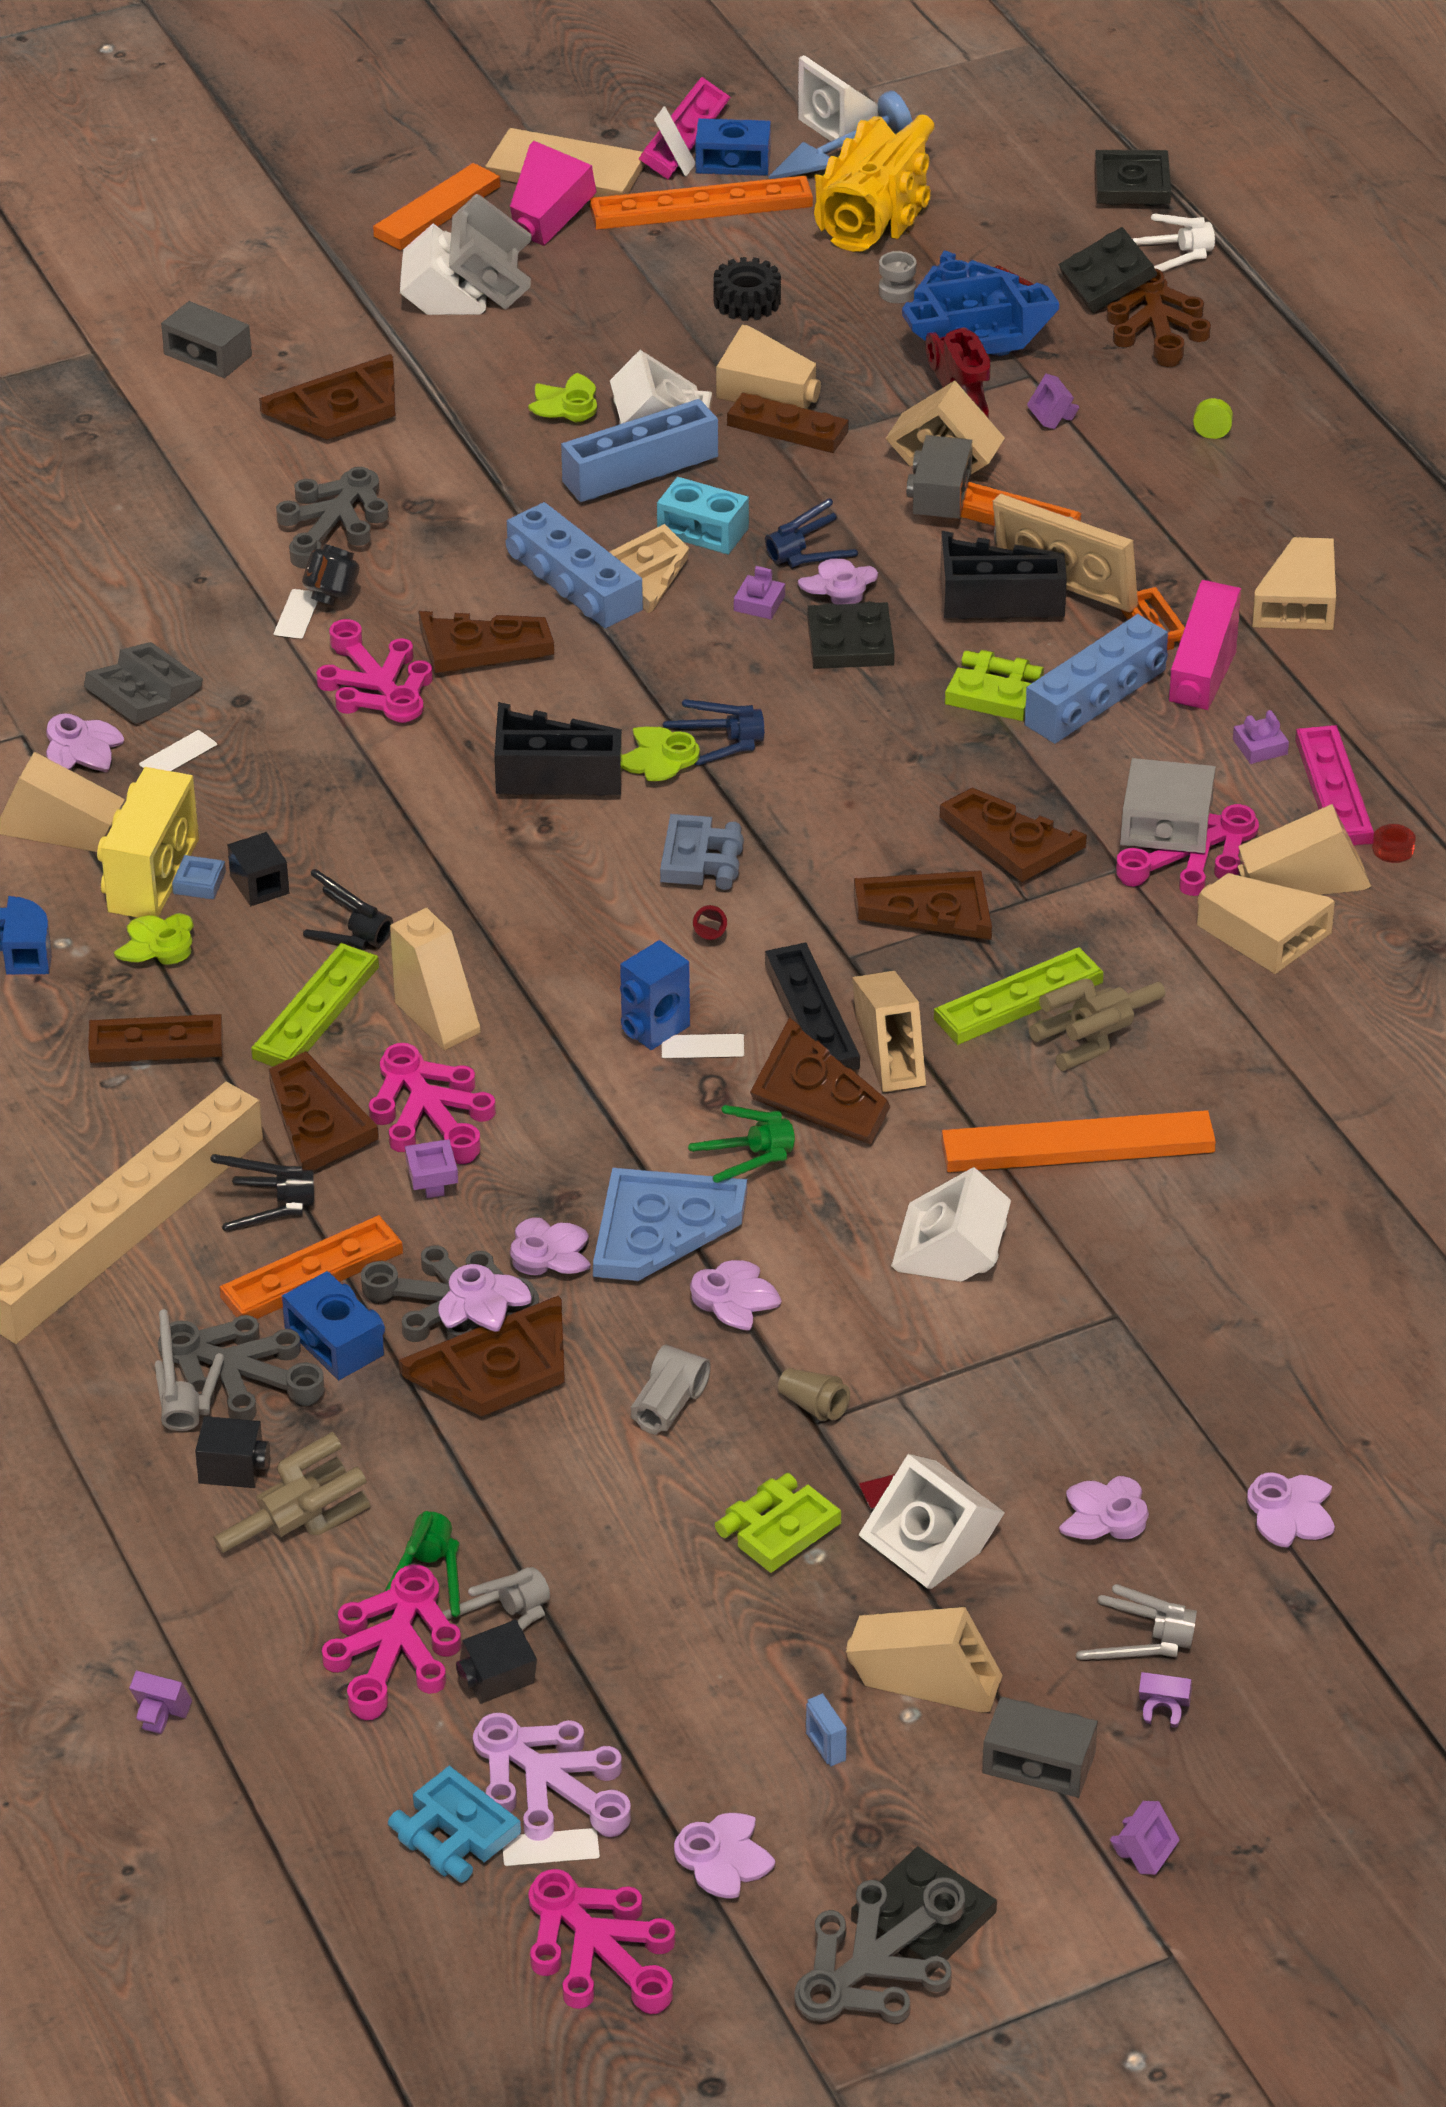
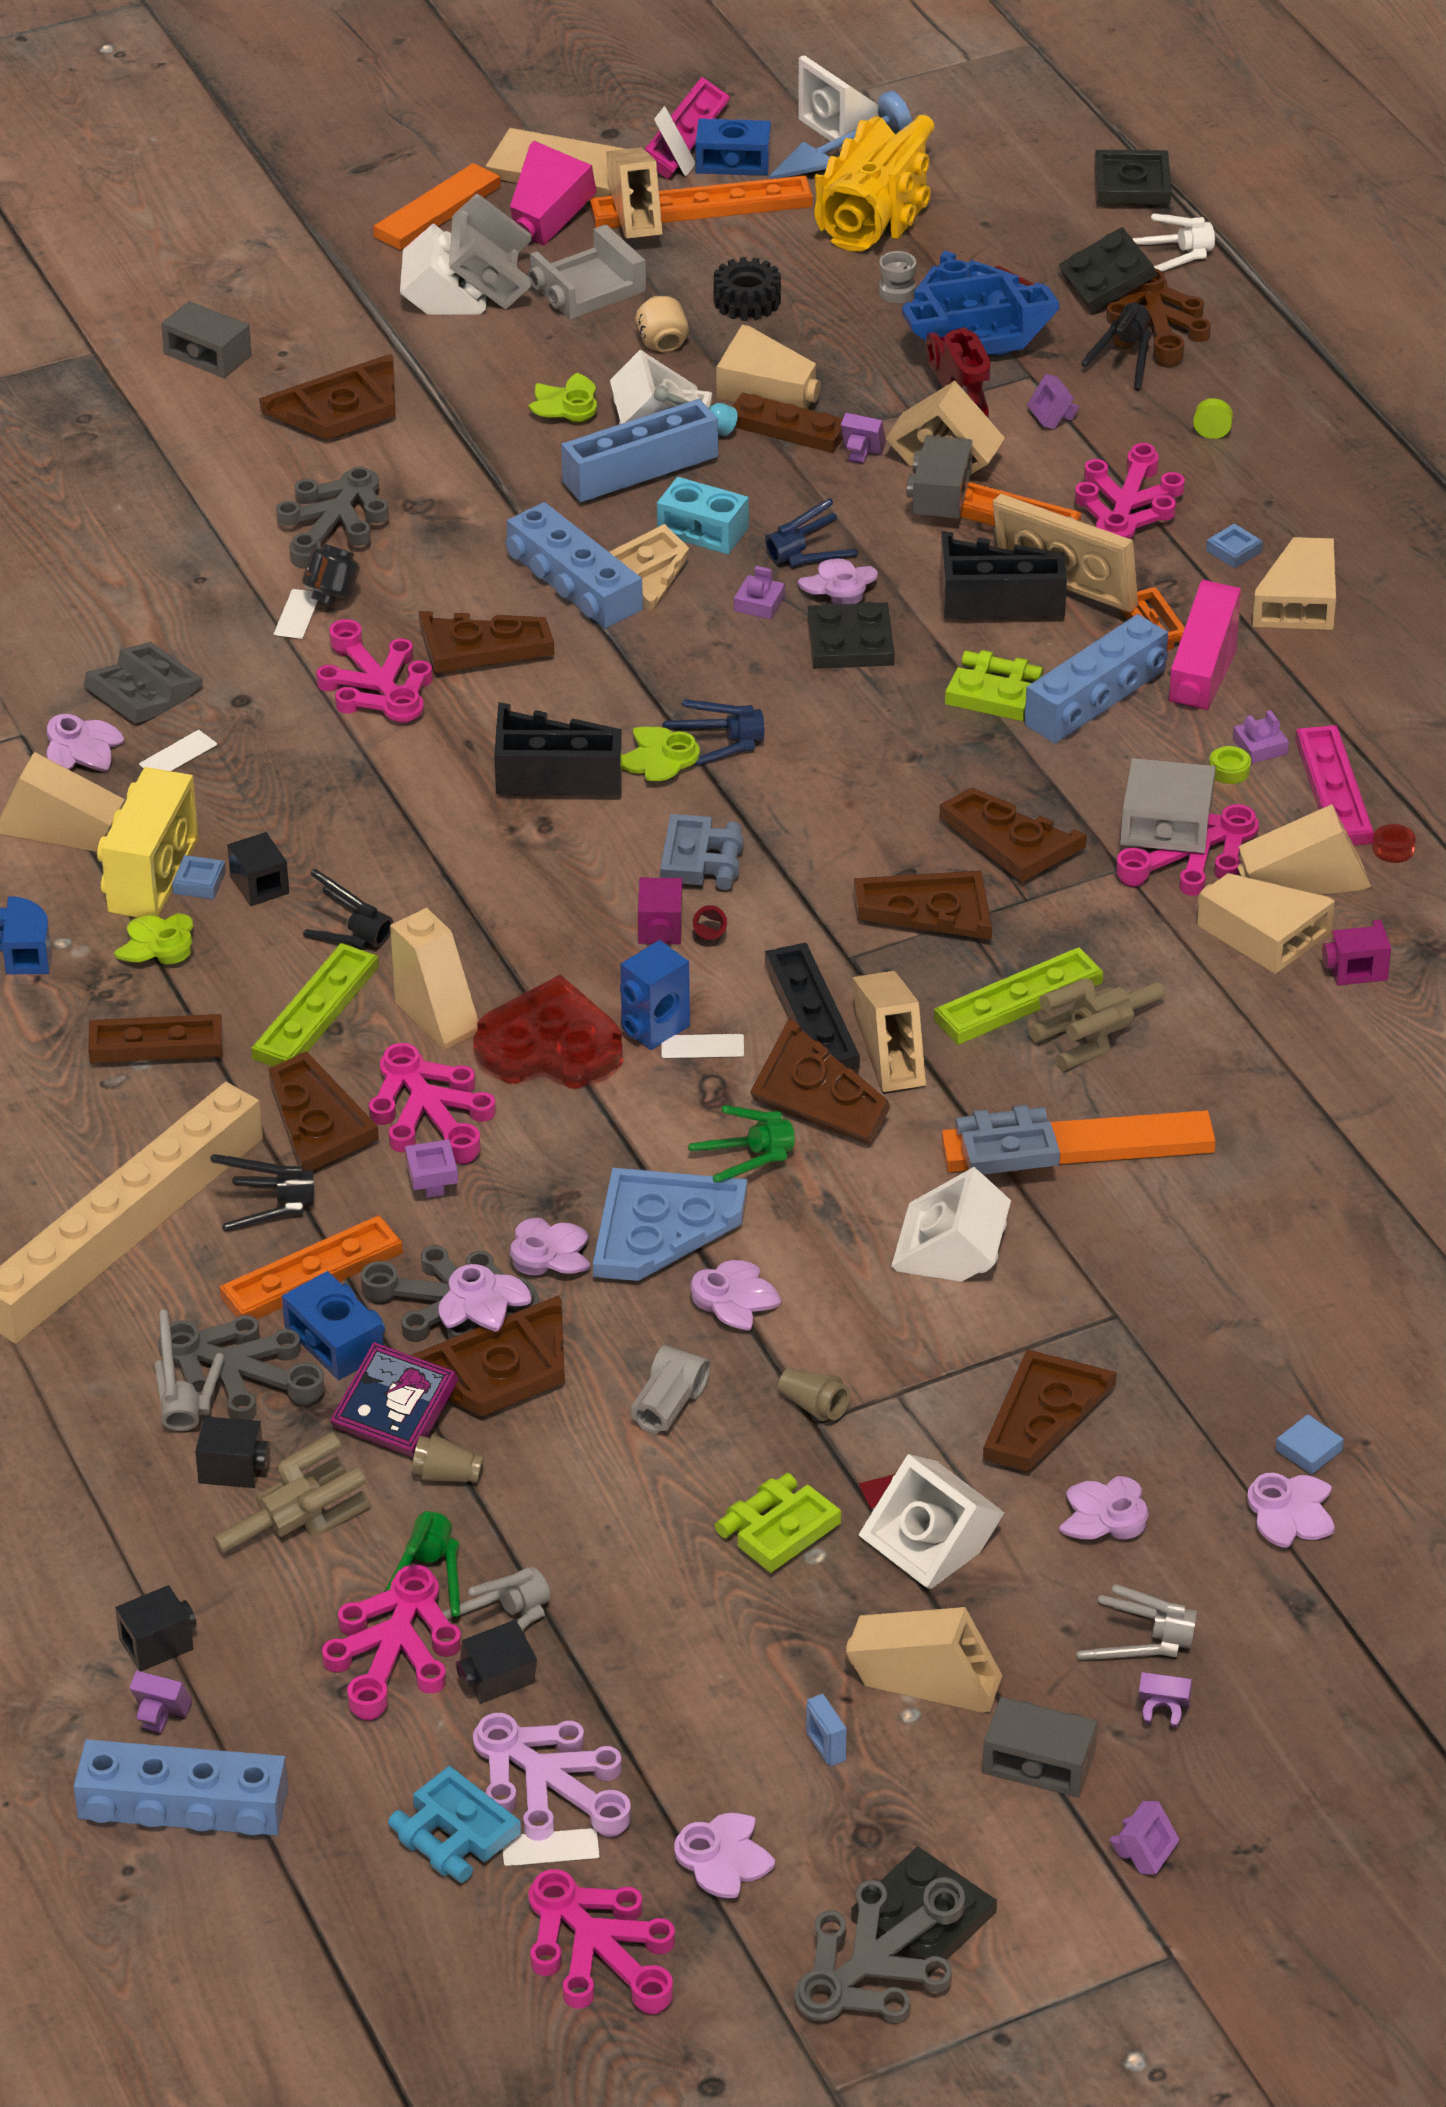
none -> medium blue brick [74,1739,288,1836]
none -> black brick [115,1585,197,1672]
none -> tile [330,1342,459,1458]
none -> dark tan cone [411,1434,484,1483]
none -> clear red plate [473,974,623,1089]
none -> light grey panel [528,224,646,320]
none -> tan slope [606,147,662,239]
none -> tan head [635,296,689,353]
none -> magenta brick [638,877,683,944]
none -> medium azure hinge [654,386,738,436]
none -> medium lavender tile [841,413,886,464]
none -> sand blue plate [955,1104,1060,1175]
none -> reddish brown wing [983,1349,1117,1472]
none -> dark pink plant [1075,443,1185,539]
none -> black plant [1081,302,1152,390]
none -> medium blue tile [1206,523,1263,569]
none -> lime tile [1209,746,1251,784]
none -> medium blue tile [1275,1414,1344,1475]
none -> magenta brick [1322,919,1391,986]

